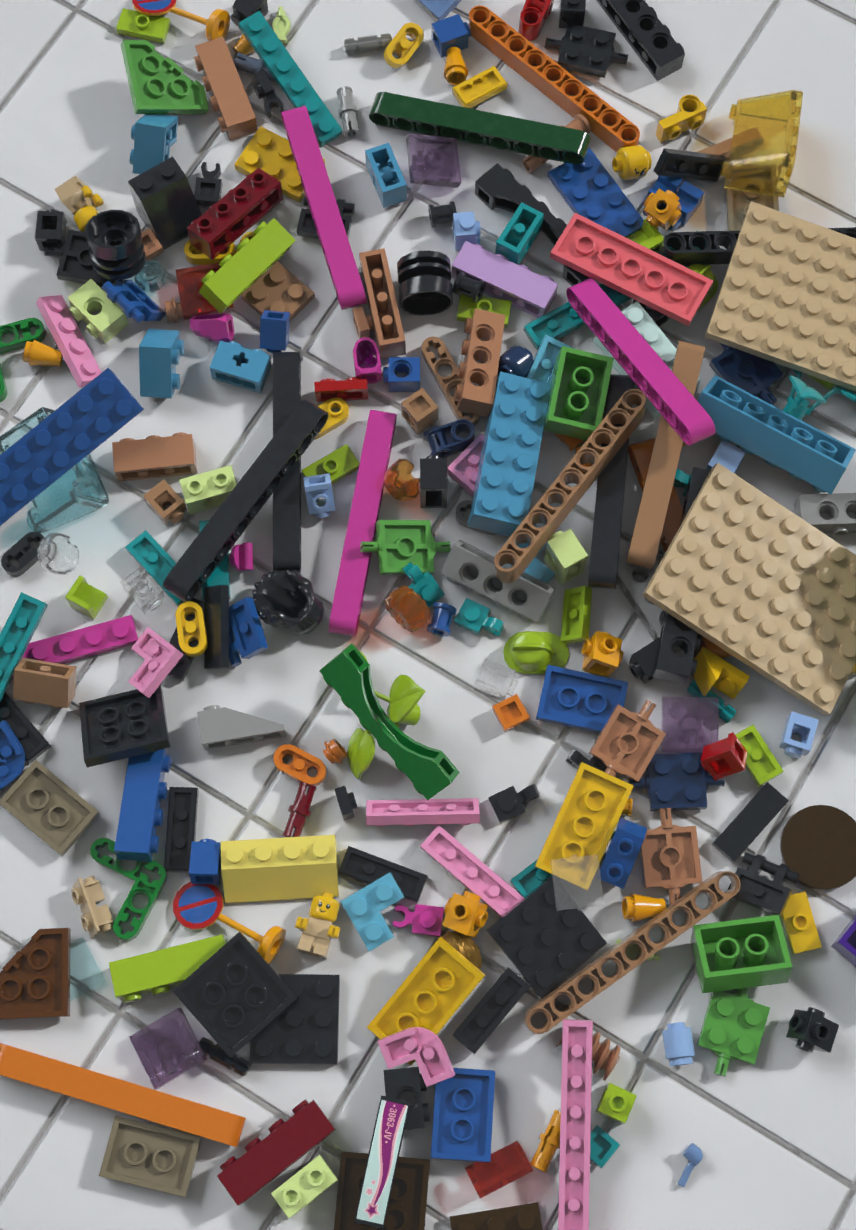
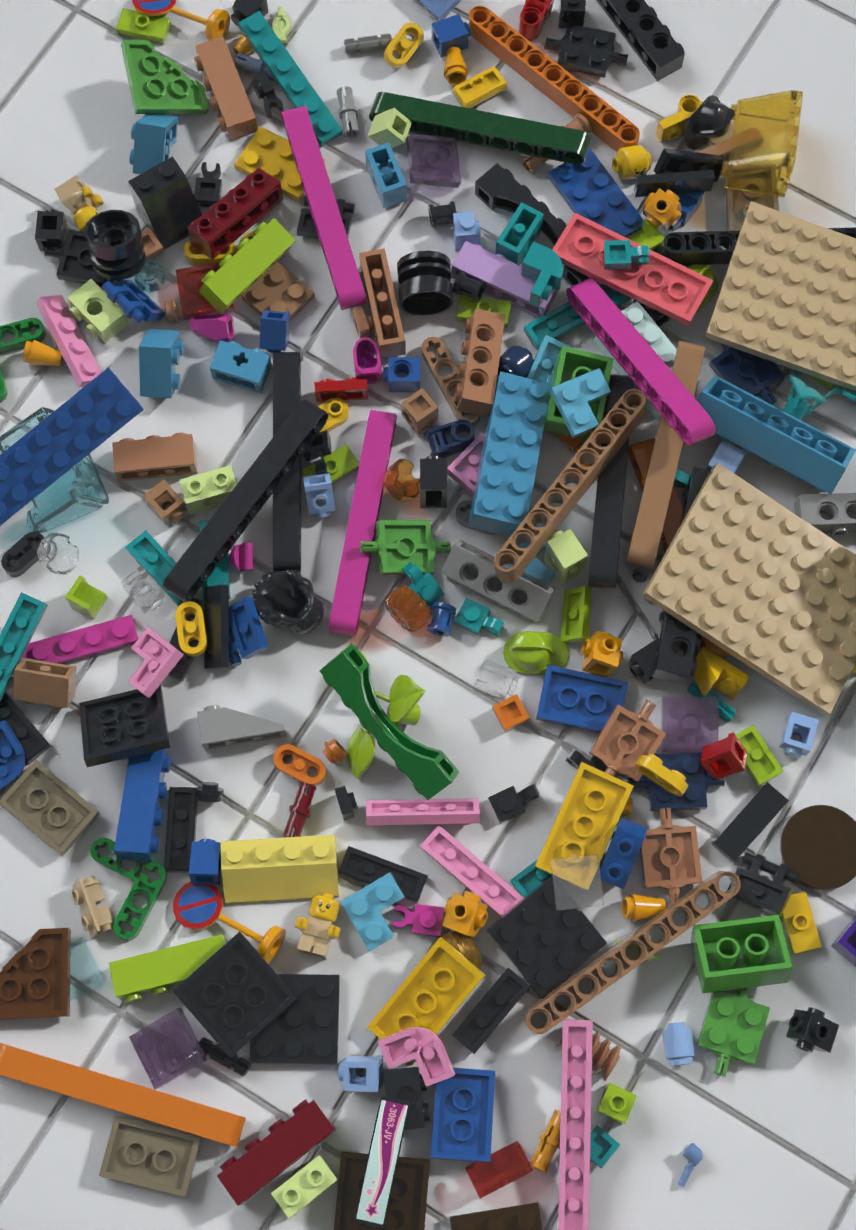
none -> black plate [196,782,224,802]
none -> black plate [303,430,332,475]
none -> light blue brick [338,1055,383,1092]
none -> yellowish green brick [368,108,412,148]
none -> teal brick [521,241,563,308]
none -> medium azure plate [550,368,611,438]
none -> teal plate [604,240,650,269]
none -> black tile [634,170,715,197]
none -> yellow plate [635,754,688,797]
none -> black piece [684,95,735,150]

